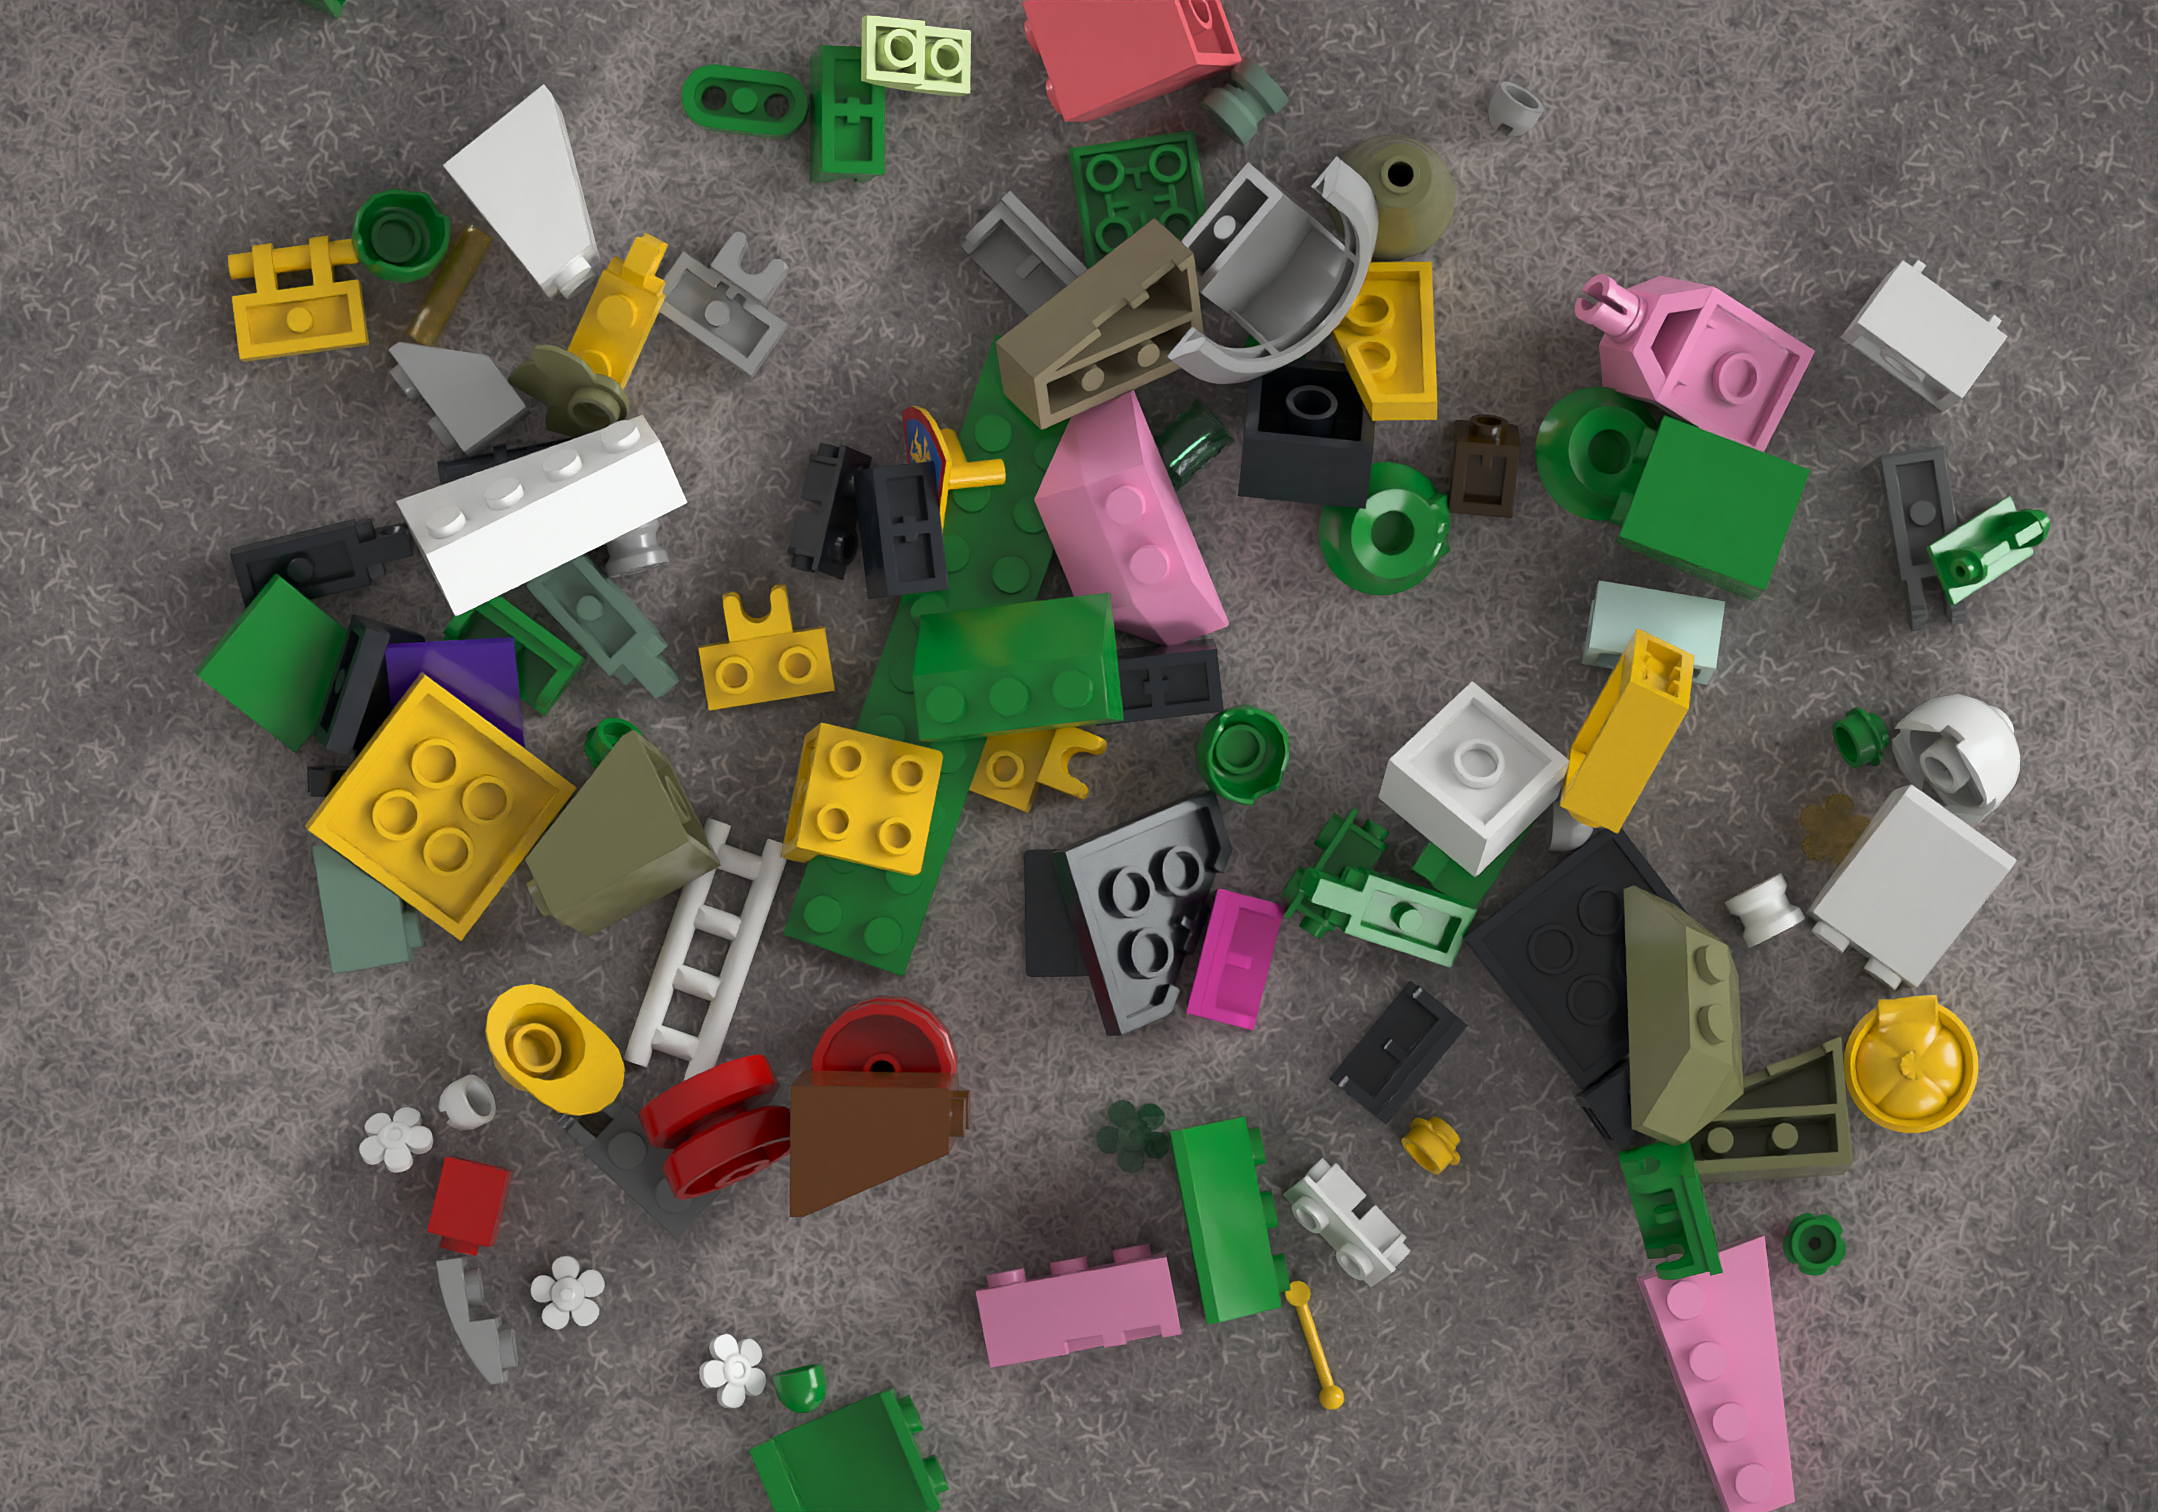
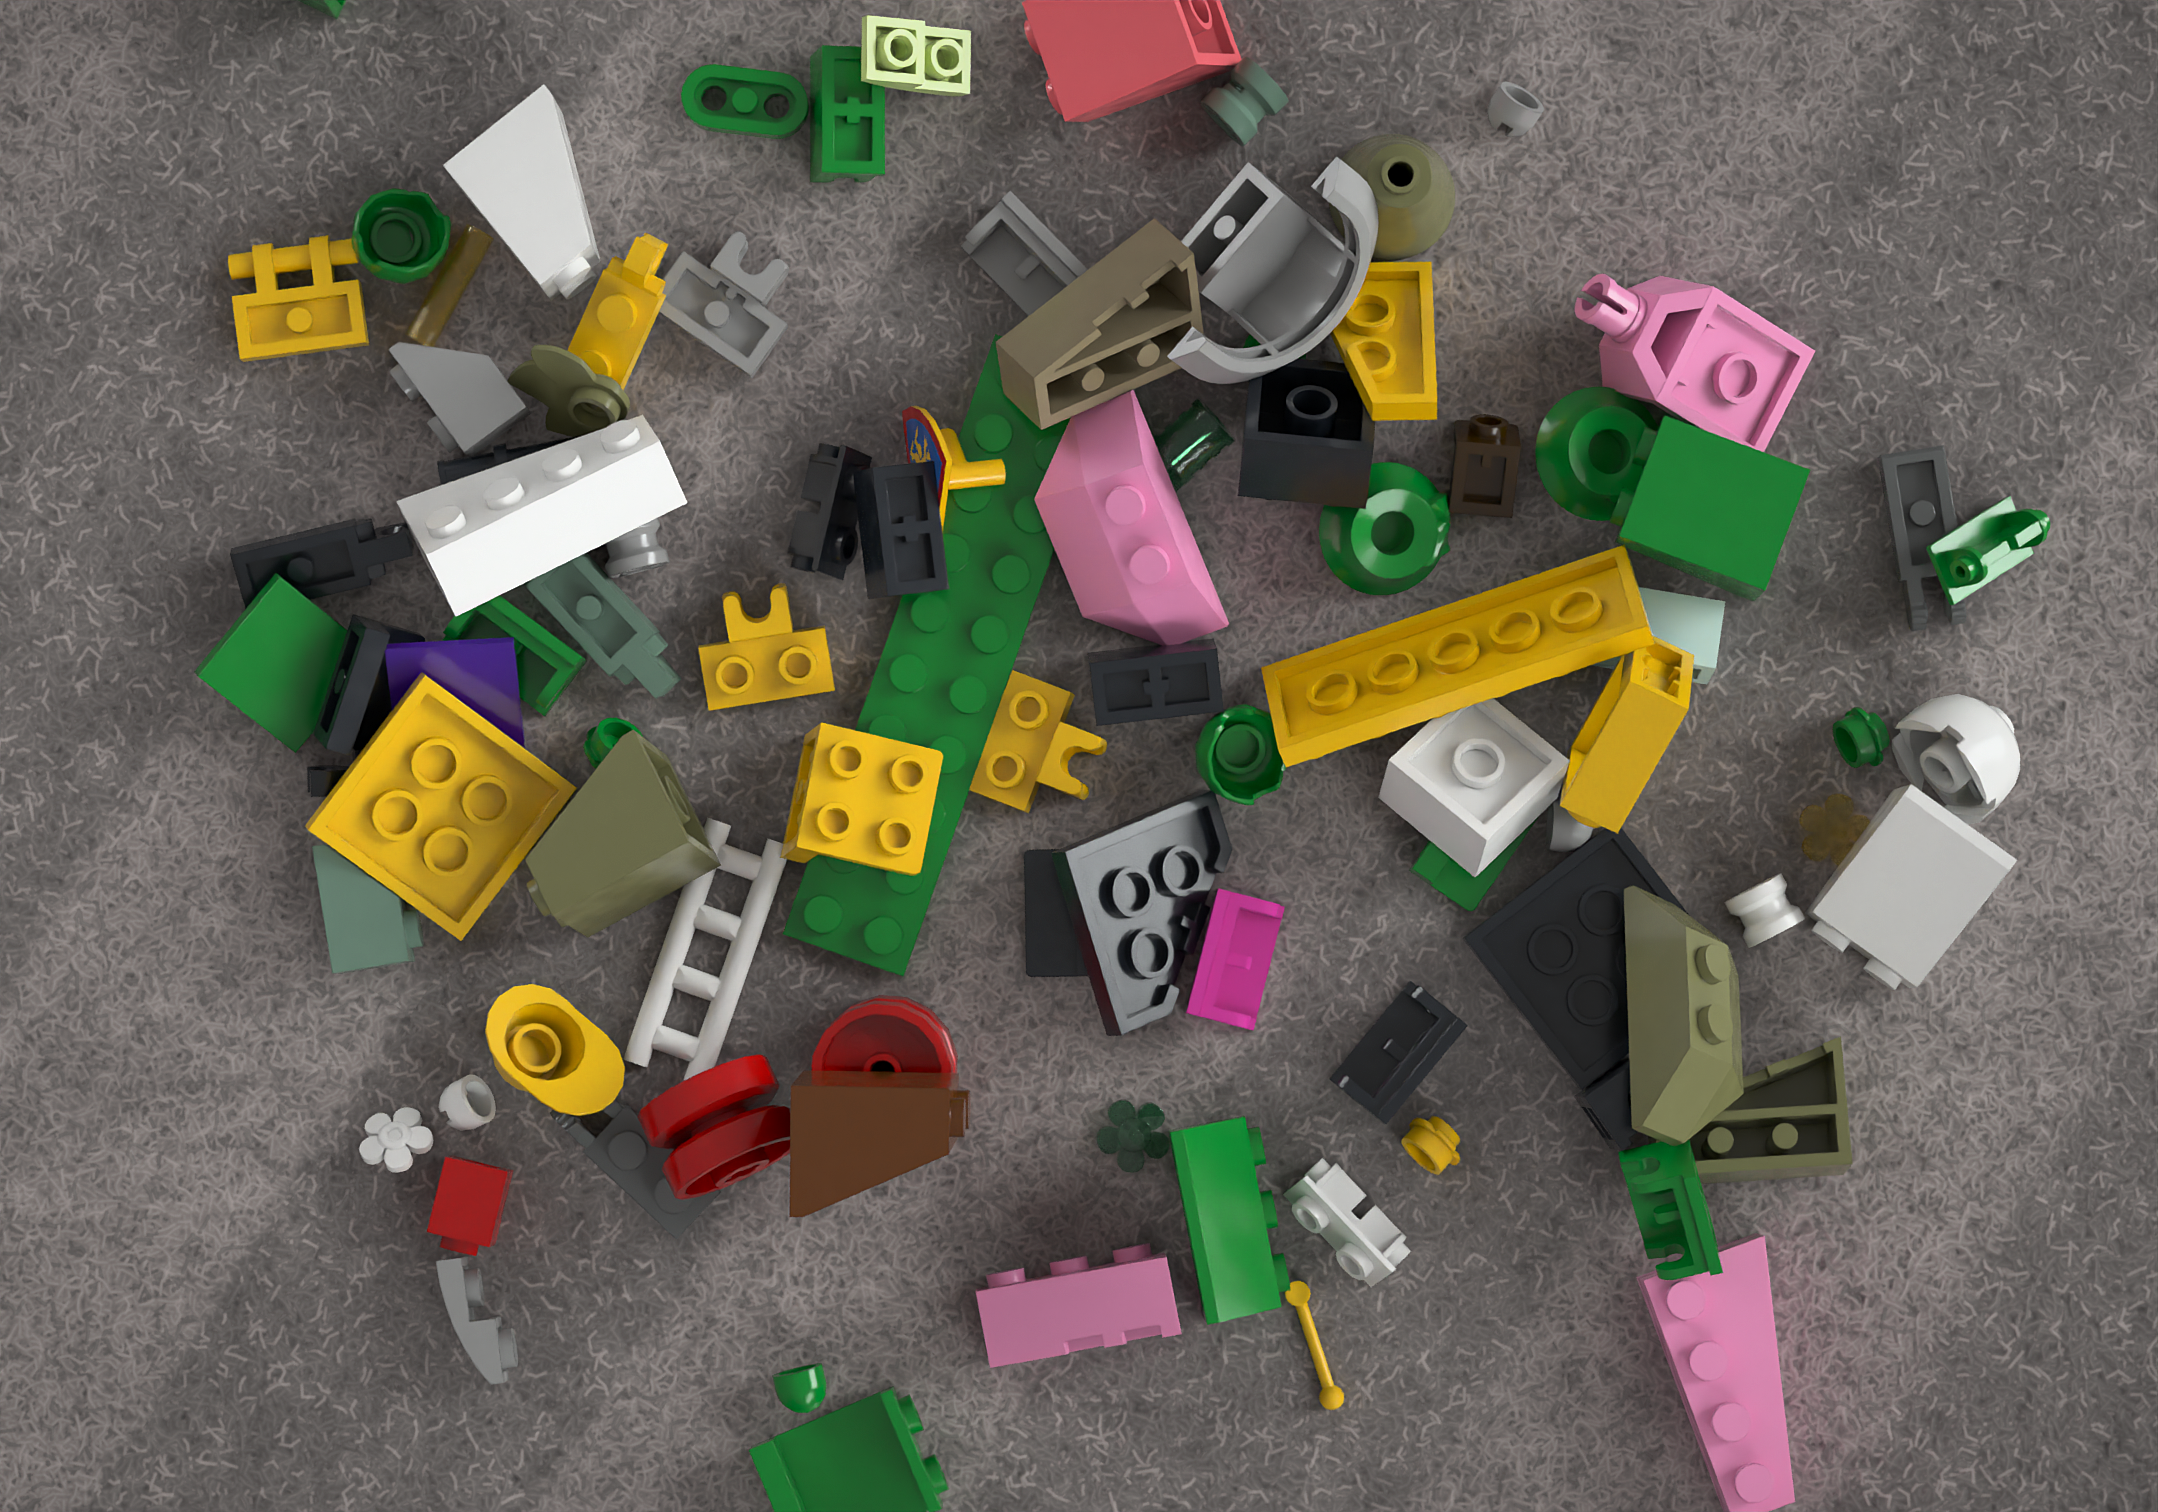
white plant [531,1256,605,1330] -> none
white plant [699,1334,766,1409] -> none
green slope [913,593,1124,743] -> none
green tile [1069,130,1207,269] -> none
green hinge [1279,808,1389,940] -> none
hinge [1297,865,1477,968] -> none
green plate [1783,1213,1846,1276] -> none
white container [1841,260,2008,412] -> none
yellow piece [1843,995,1979,1133] -> none
none -> yellow plate [1261,544,1655,767]

